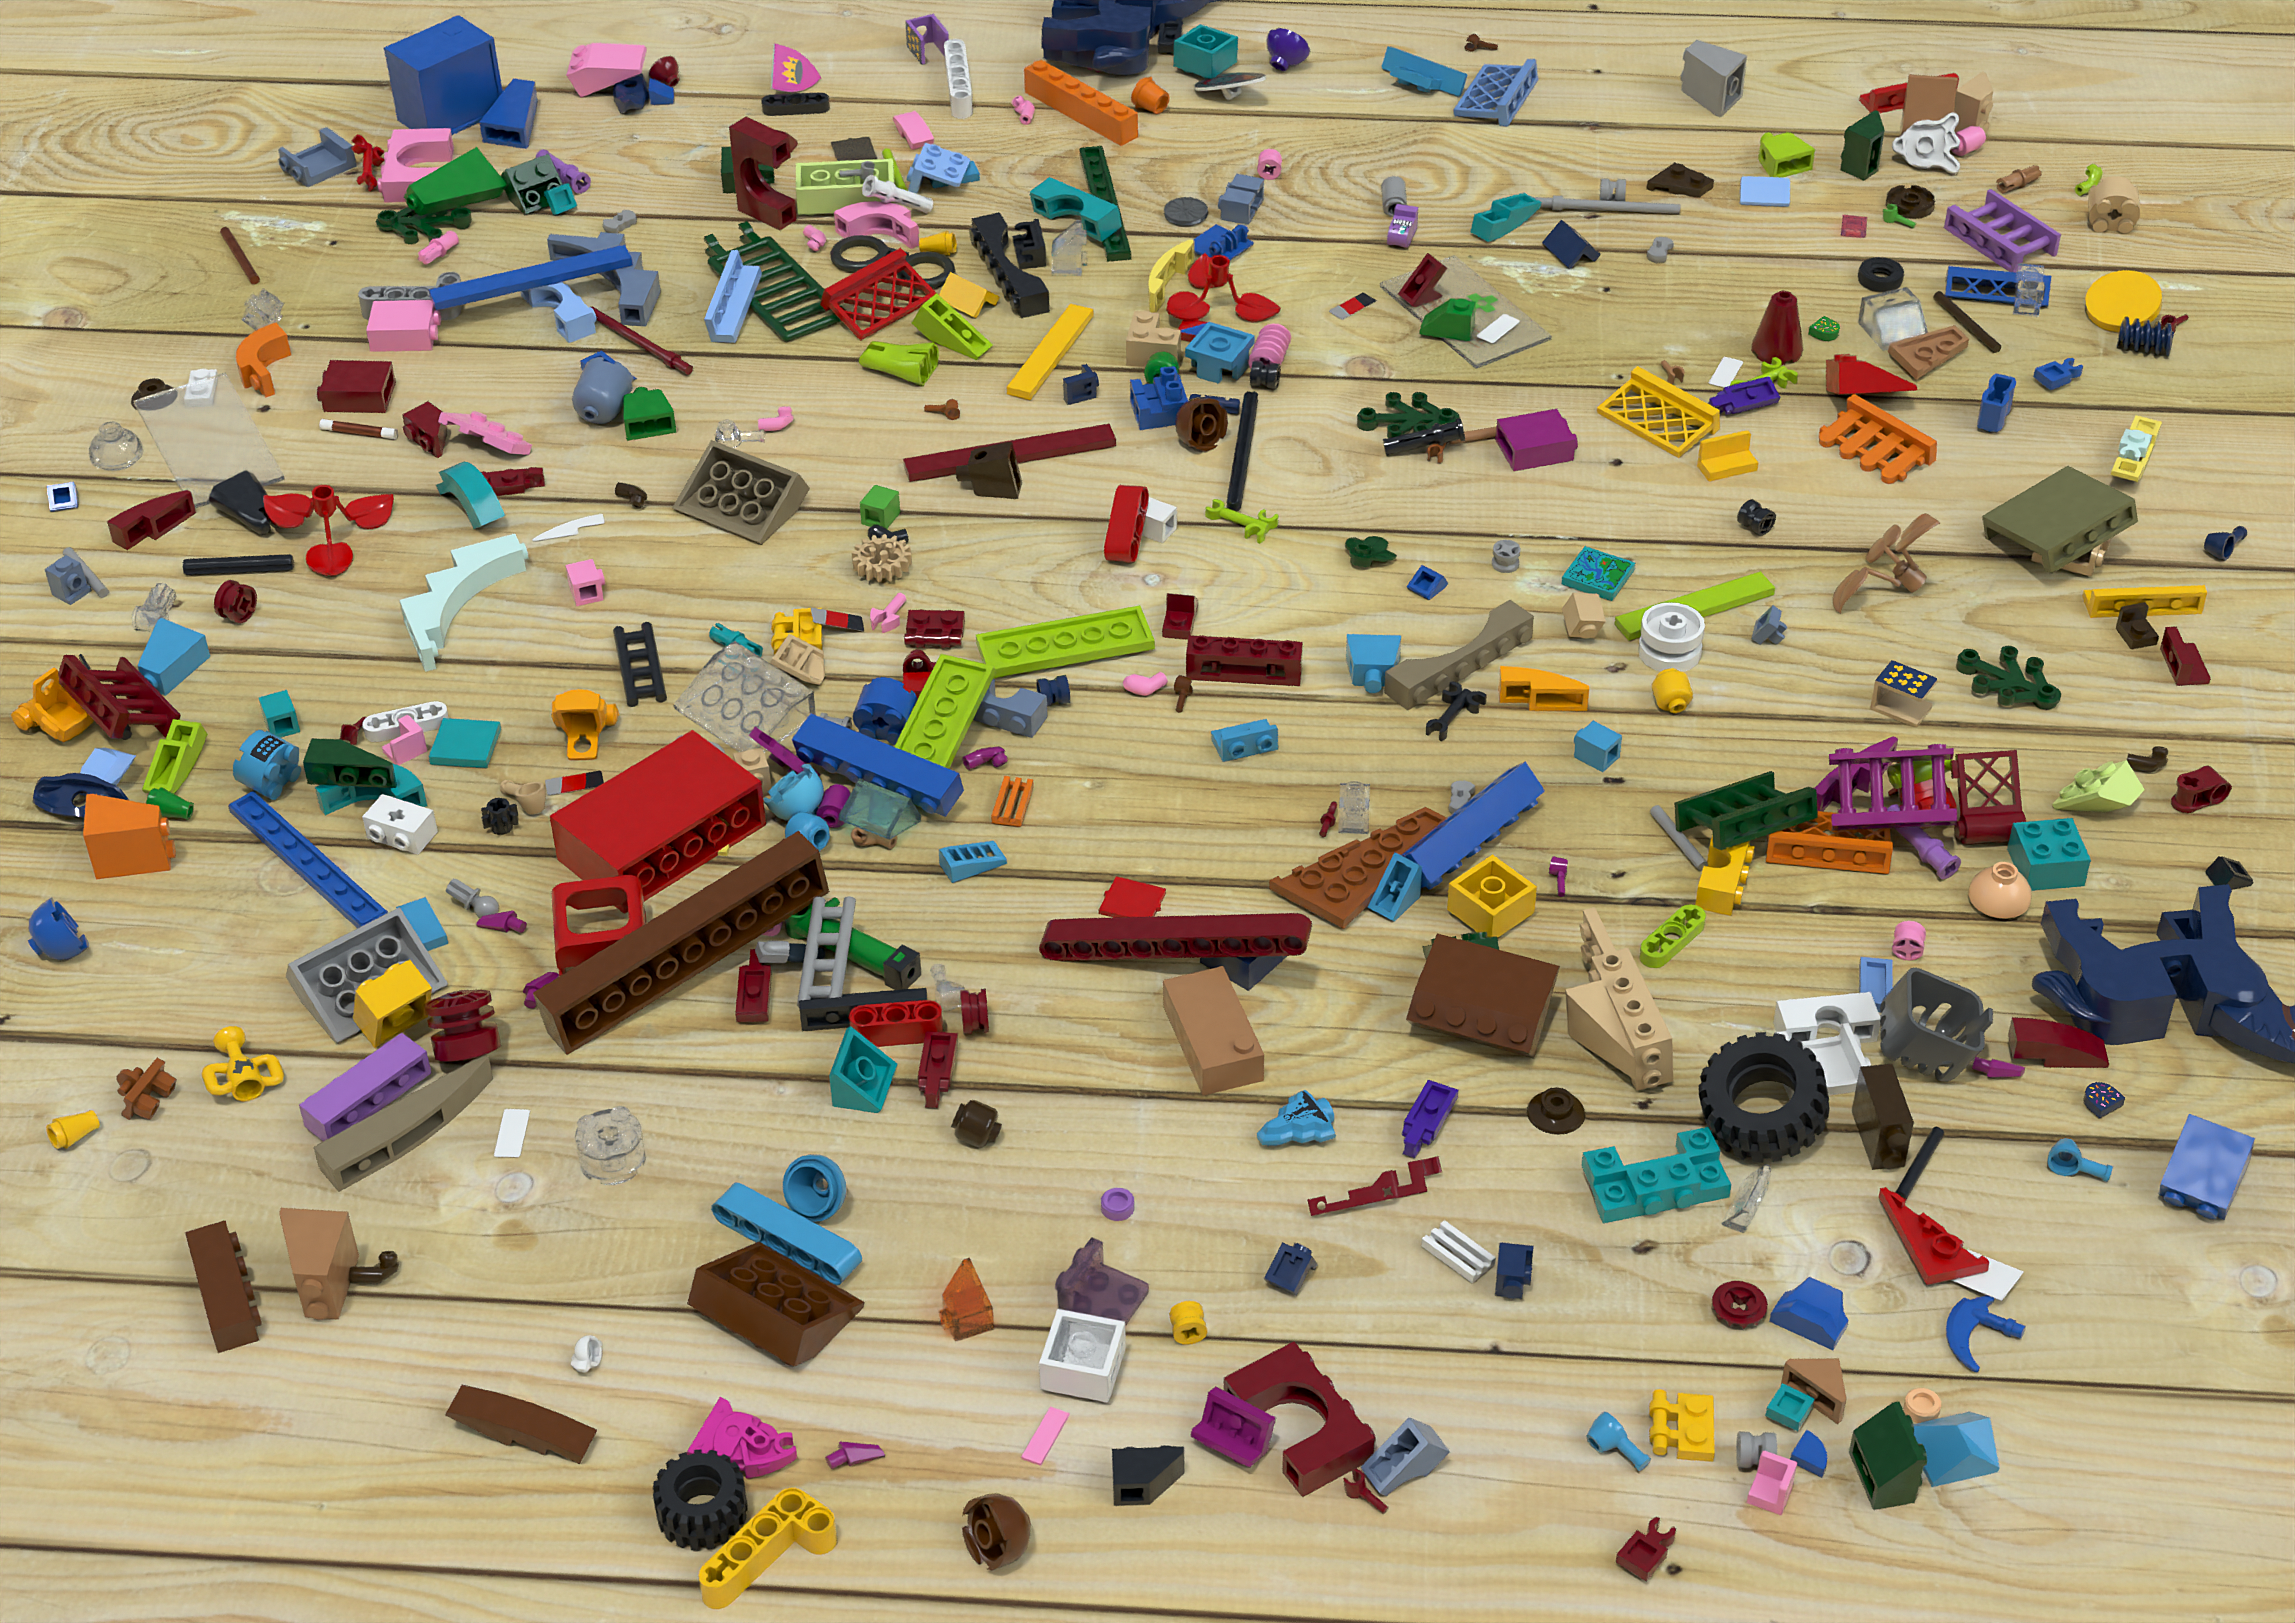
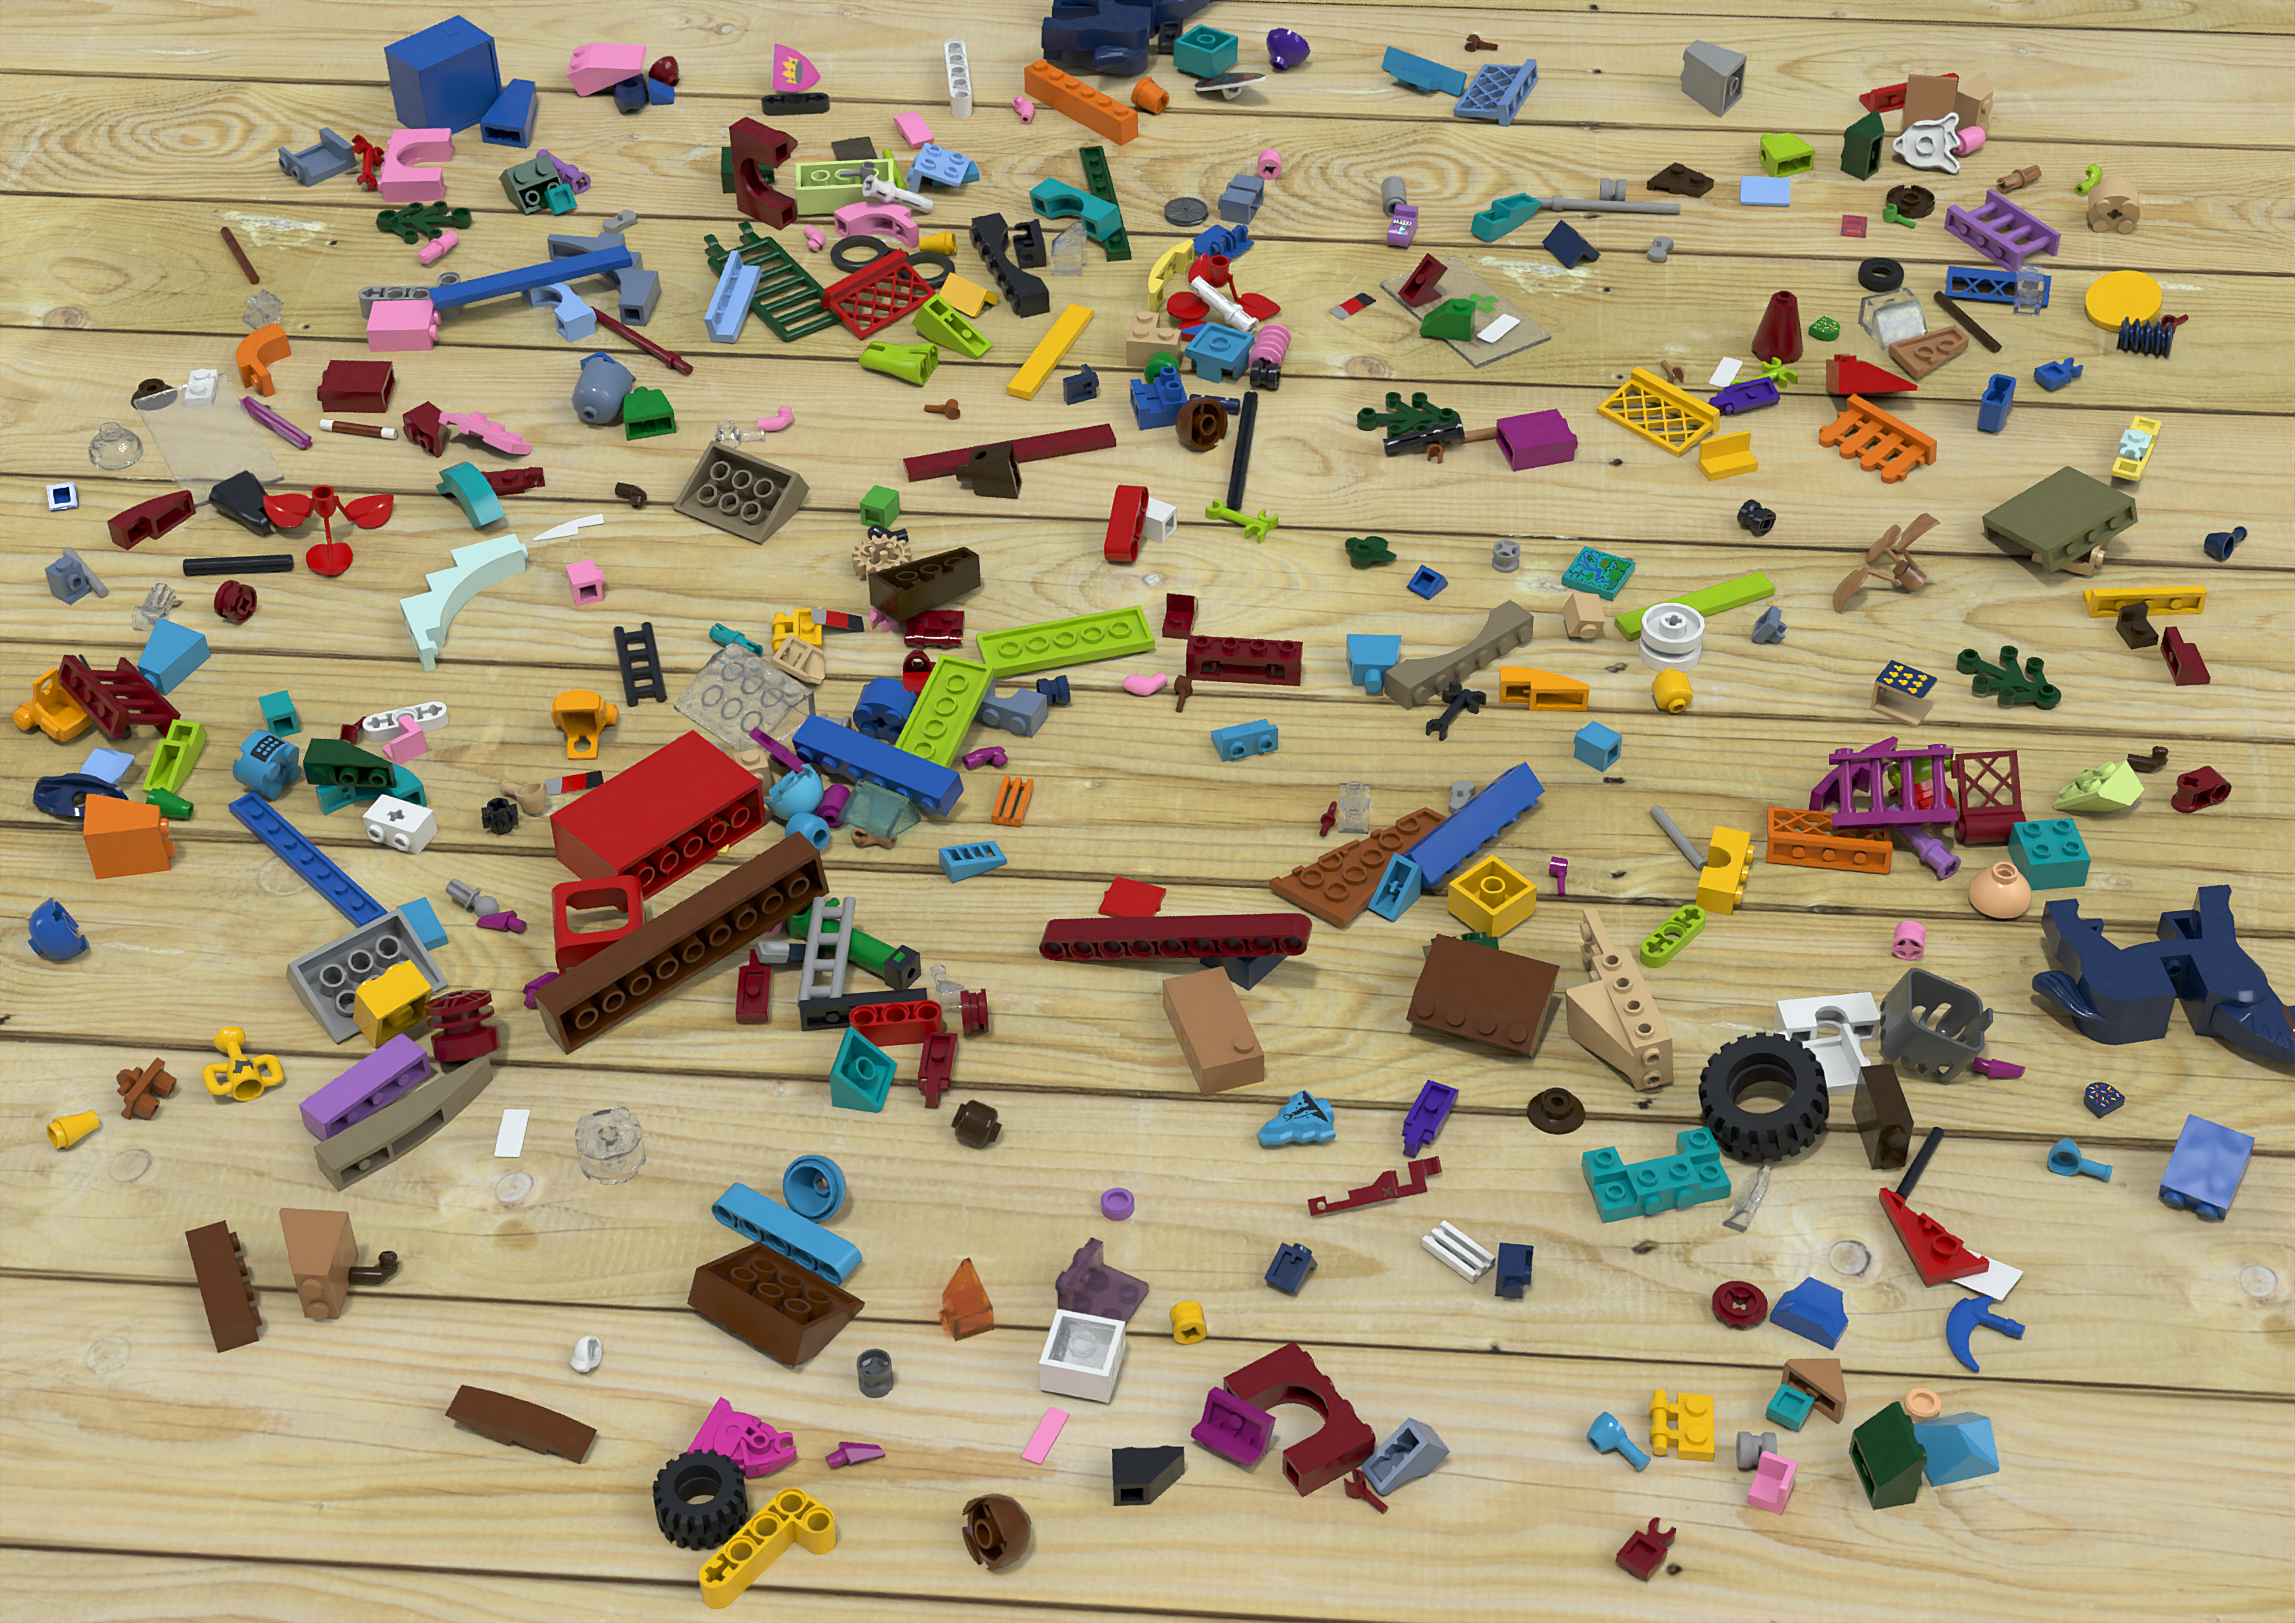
green slope [404,147,507,216] -> none
teal tile [429,718,501,768] -> none
medium lavender piece [905,14,949,65] -> none
dark green fence [1674,771,1818,850] -> none
blue tile [1790,1429,1827,1477] -> none
medium blue tile [1859,957,1893,1013] -> none
dark red slope [2008,1017,2109,1068] -> none
black slope [2206,856,2254,890] -> none
none -> magenta axle [239,396,313,450]
none -> dark grey wheel [856,1349,894,1398]
none -> dark brown wedge [868,547,981,623]
none -> white pin [1189,276,1259,334]

